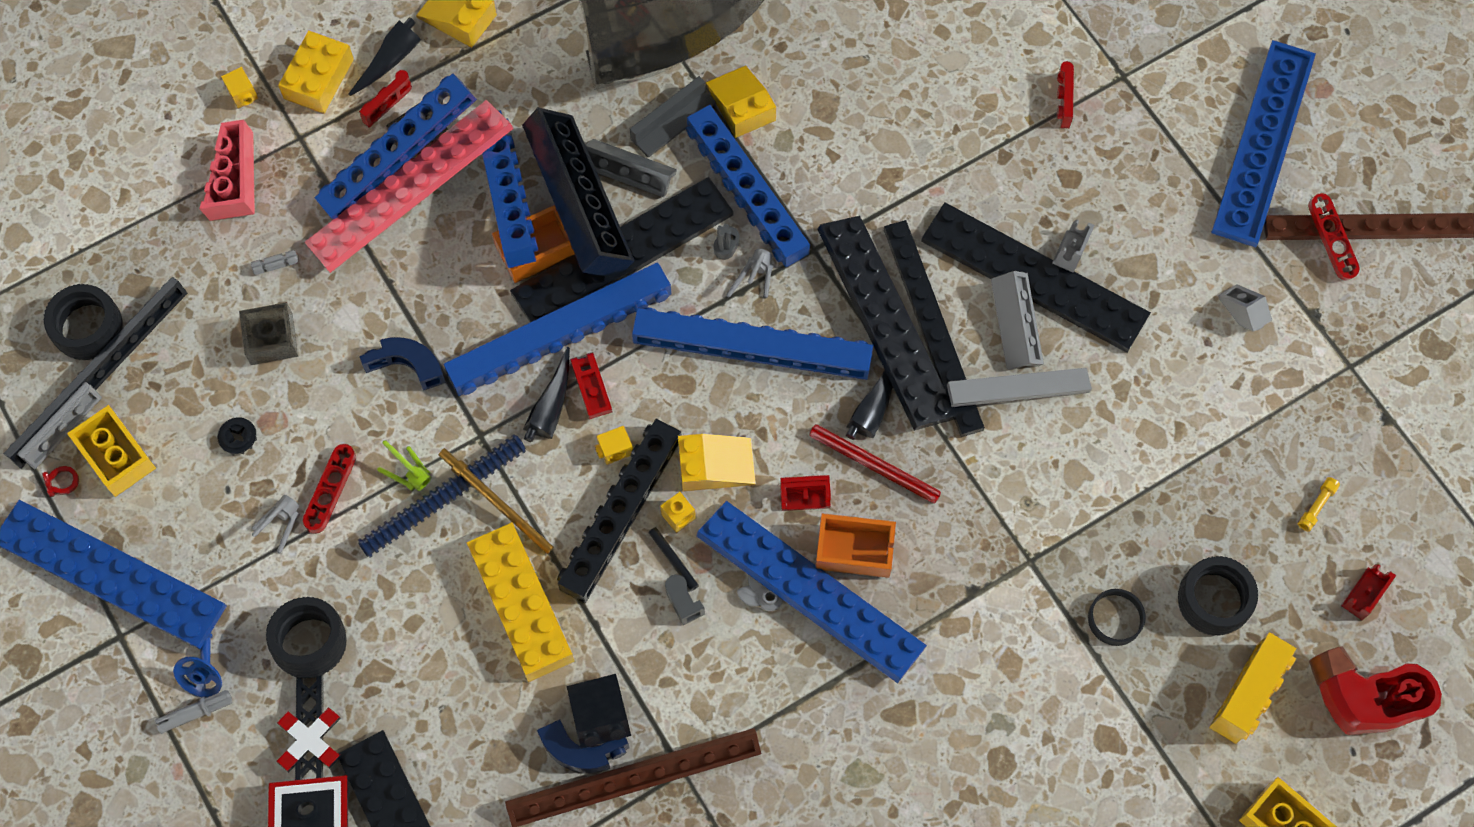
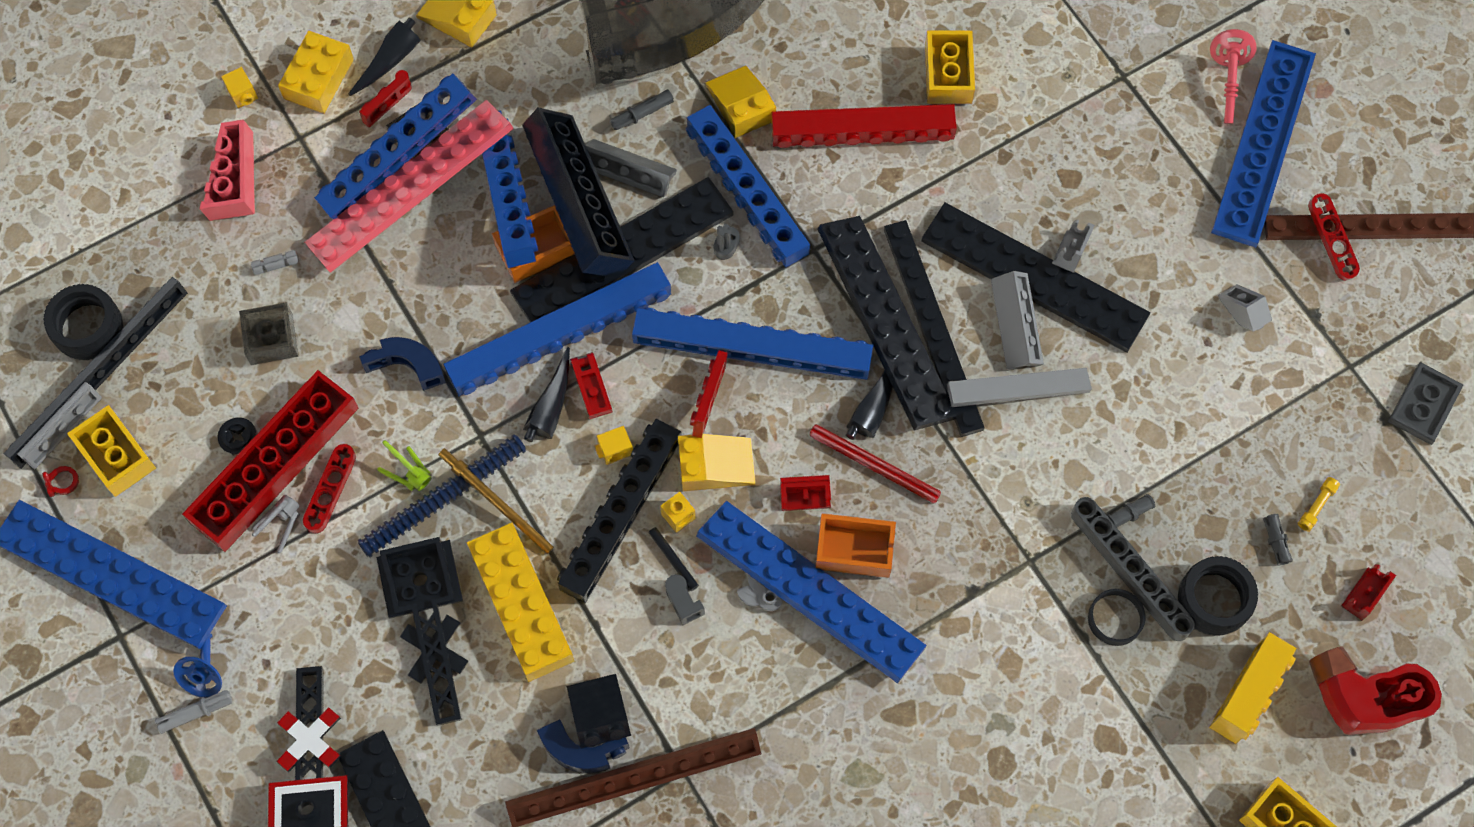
black tyre [266,597,347,679] -> none
dark grey panel [630,76,716,157] -> none
light grey plant [727,249,774,298] -> none
red plate [1057,61,1074,129] -> none
none -> red brick [182,370,359,552]
none -> black piece [376,537,469,726]
none -> dark grey axle [610,89,674,130]
none -> red plate [690,351,728,438]
none -> red brick [771,104,957,148]
none -> yellow brick [925,30,975,104]
none -> dark grey beam [1071,497,1195,641]
none -> dark grey pin [1107,494,1156,527]
none -> coral dish [1210,29,1257,124]
none -> dark grey pin [1263,514,1293,566]
none -> dark grey tile [1388,362,1464,445]

